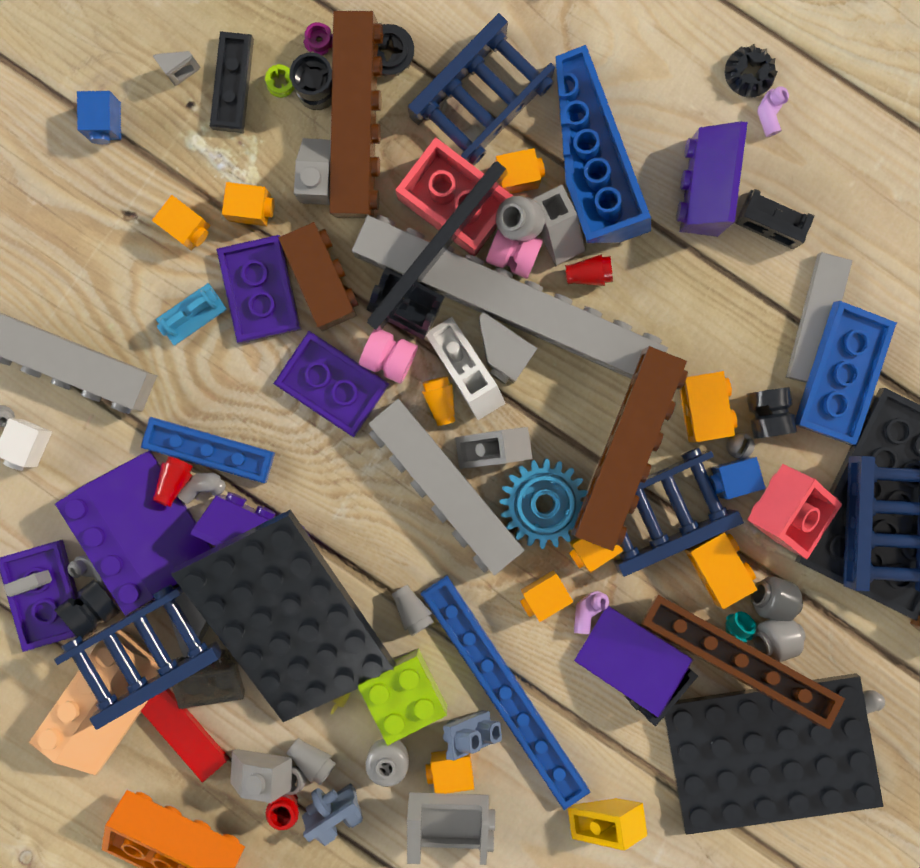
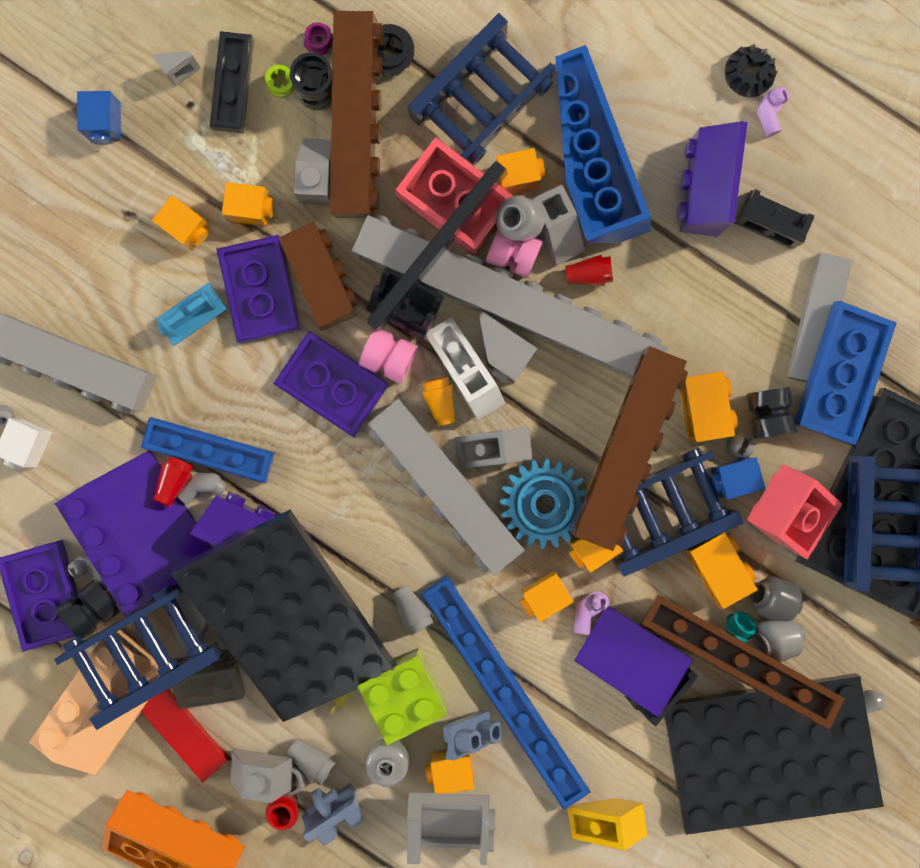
light grey tile [3,570,52,597] -> none

